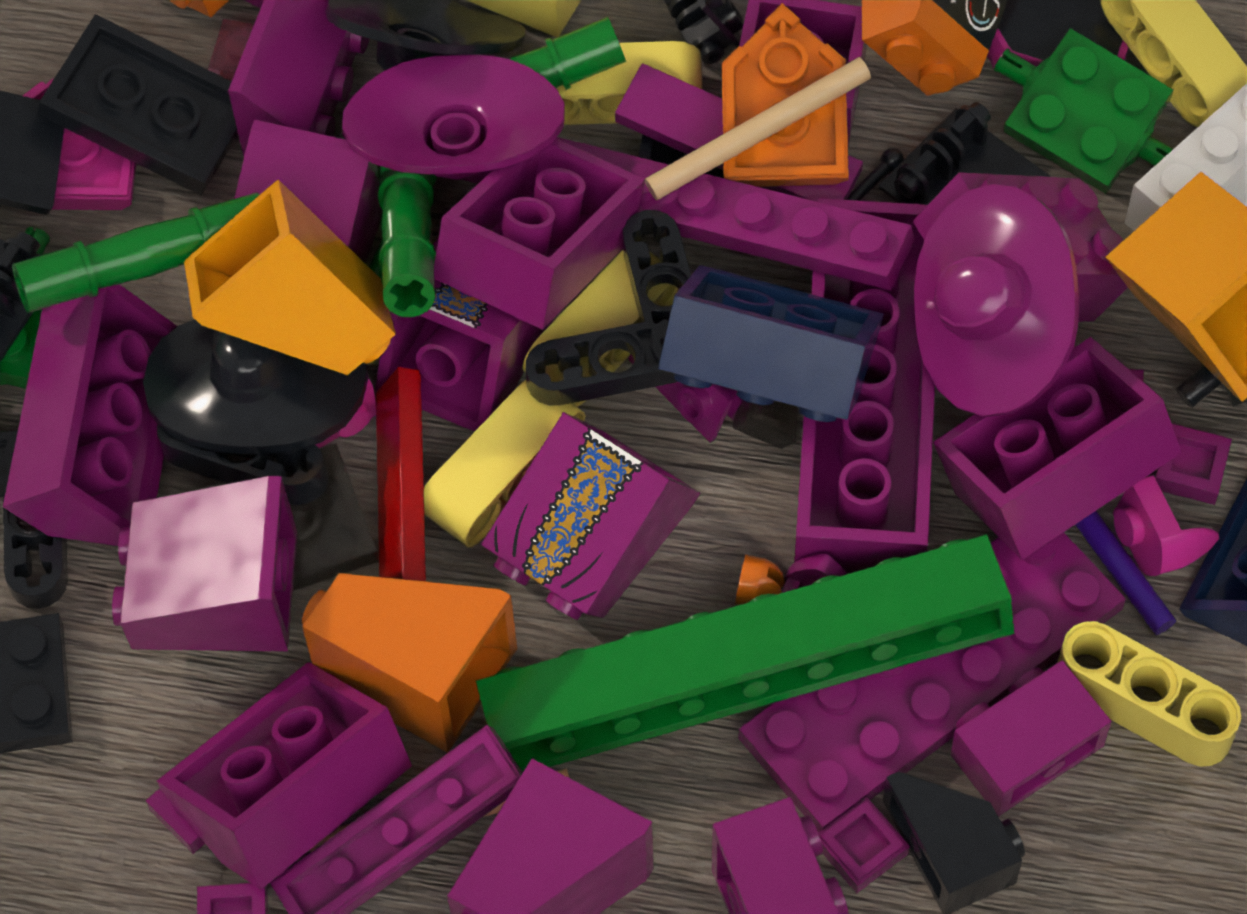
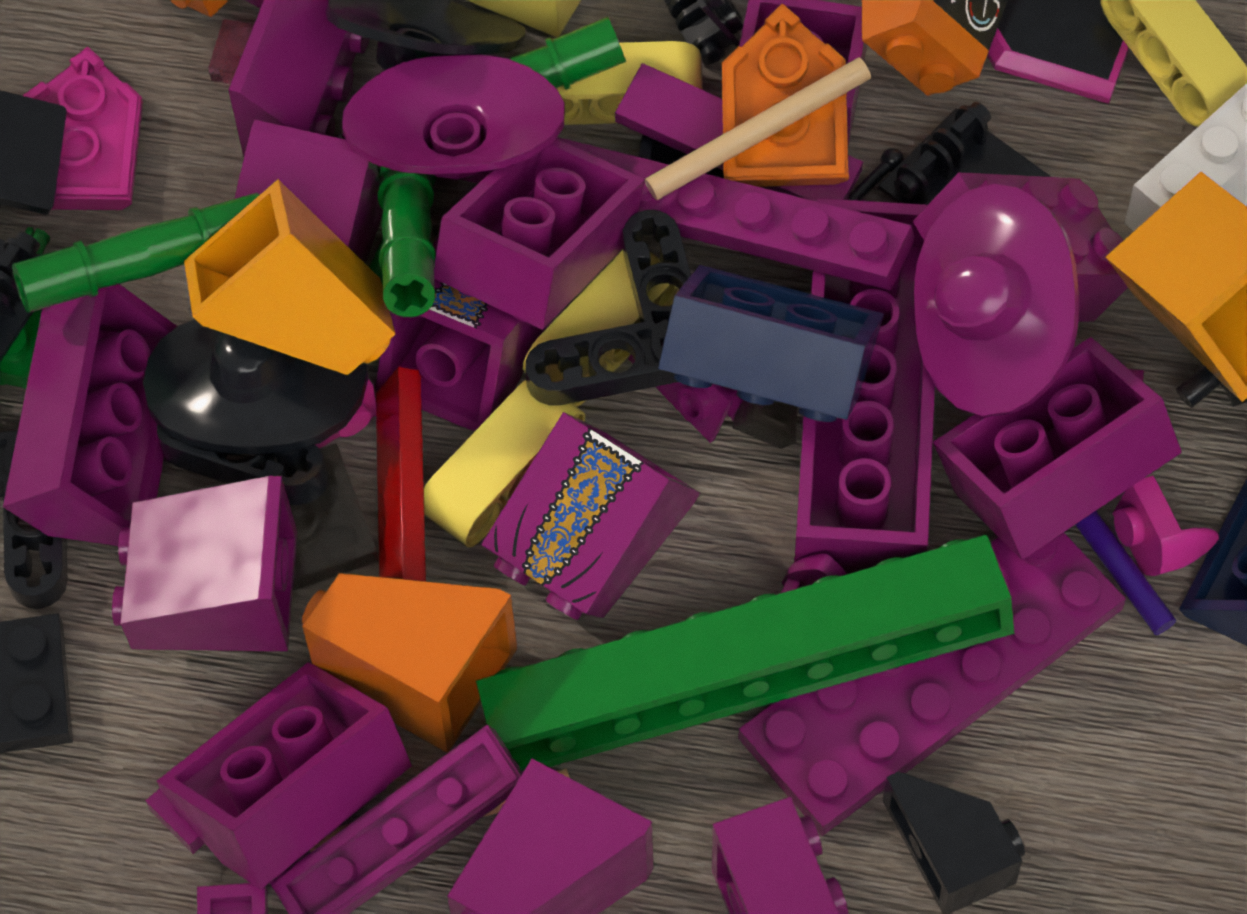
black plate [38,14,238,196] -> none
orange hinge [735,554,785,605] -> none
magenta tile [818,797,910,894] -> none
magenta brick [950,660,1112,817] -> none
green plate [994,28,1173,194] -> none
light yellow beam [1058,621,1241,767] -> none
magenta plate [1155,424,1232,505] -> none

